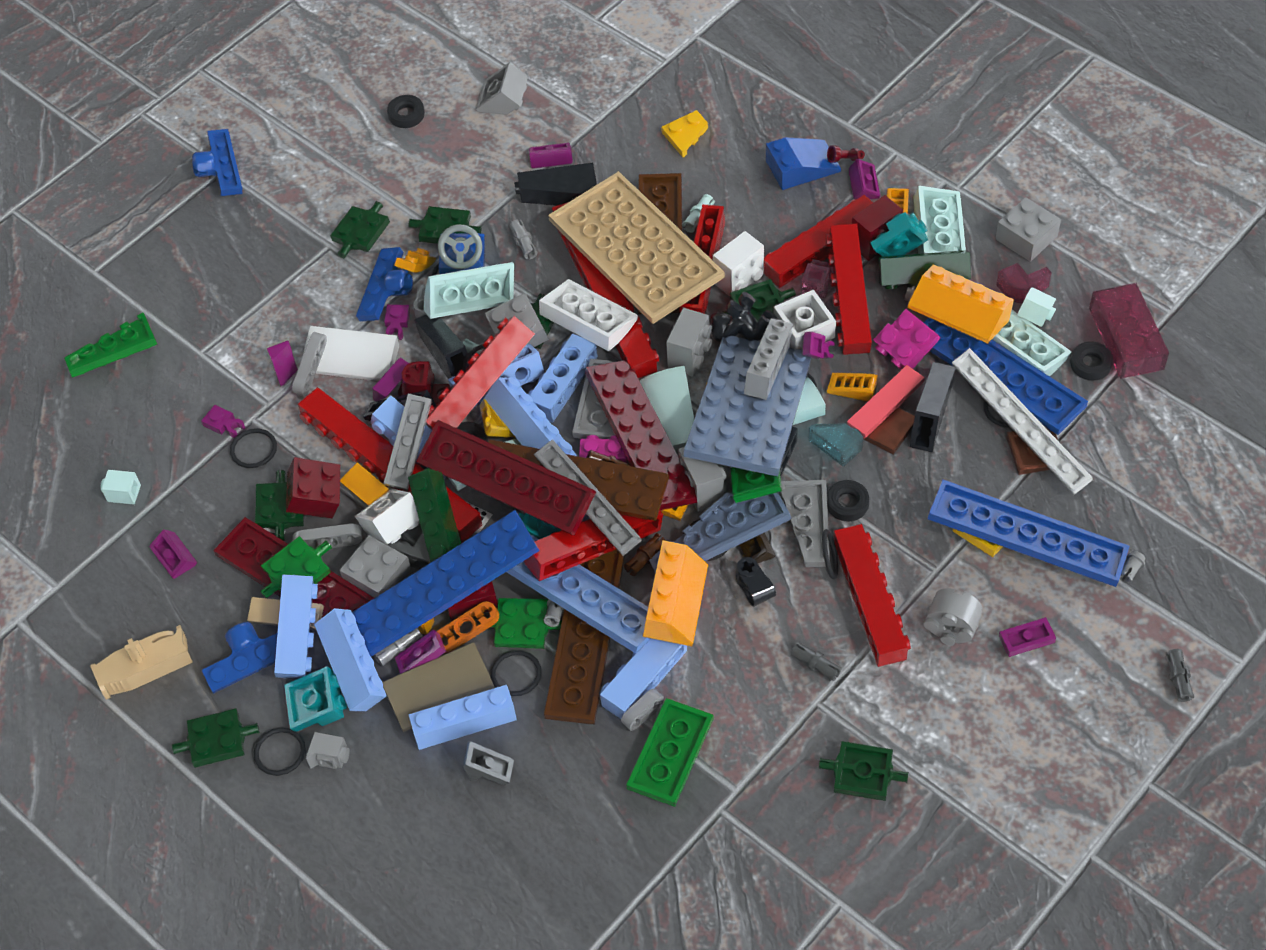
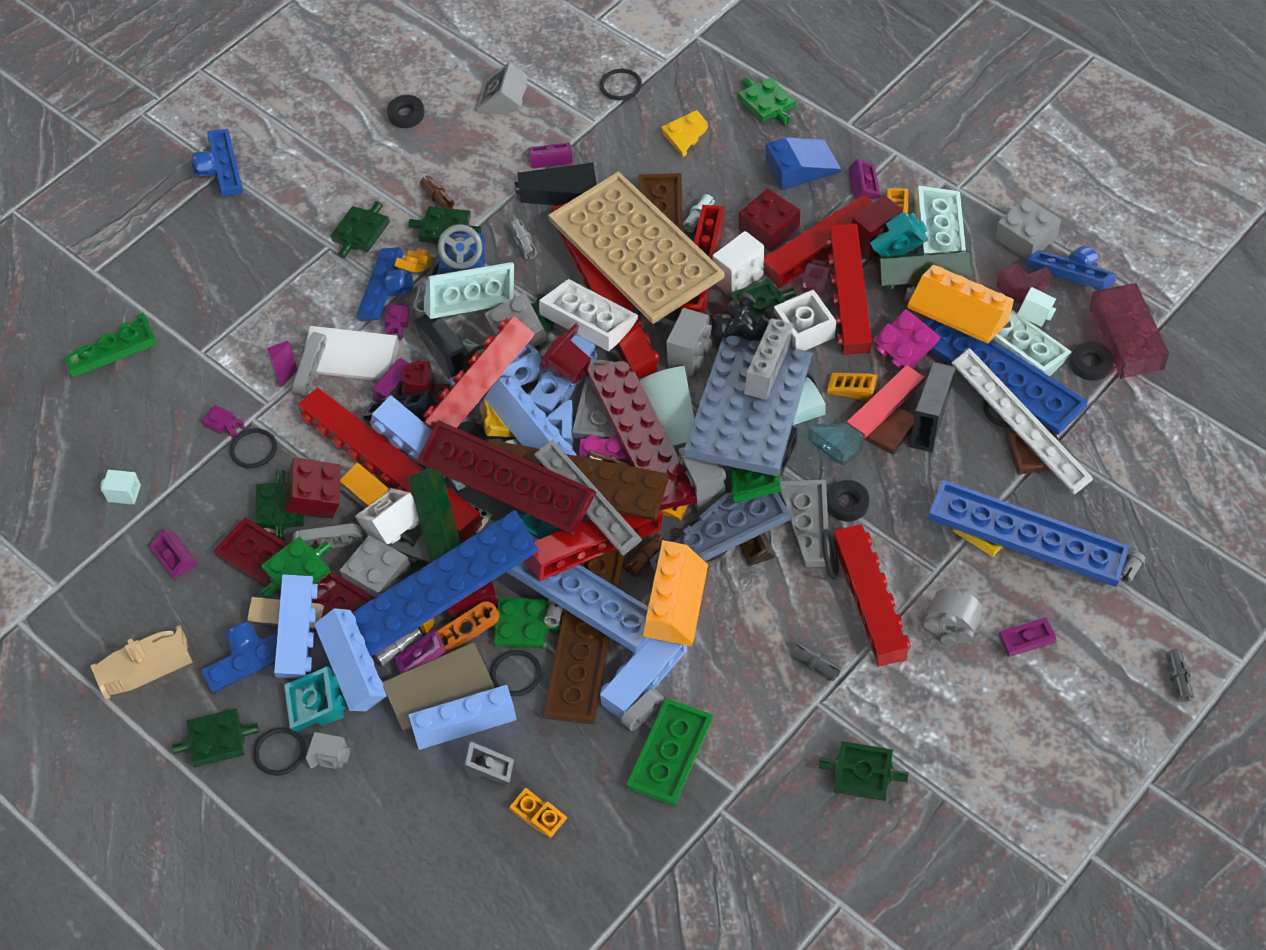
light grey plate [384,394,432,491] -> none
black piece [736,557,776,607] -> none
magenta plate [802,332,835,359] -> none
dark red piece [827,145,865,163] -> none
none -> reddish brown pin [420,175,455,209]
none -> light orange slope [509,788,567,838]
none -> dark red container [539,323,591,384]
none -> light blue slope [546,400,573,450]
none -> black piece [600,68,642,100]
none -> green plate [737,77,796,125]
none -> dark red brick [739,188,800,252]
none -> blue plate [1026,246,1116,290]

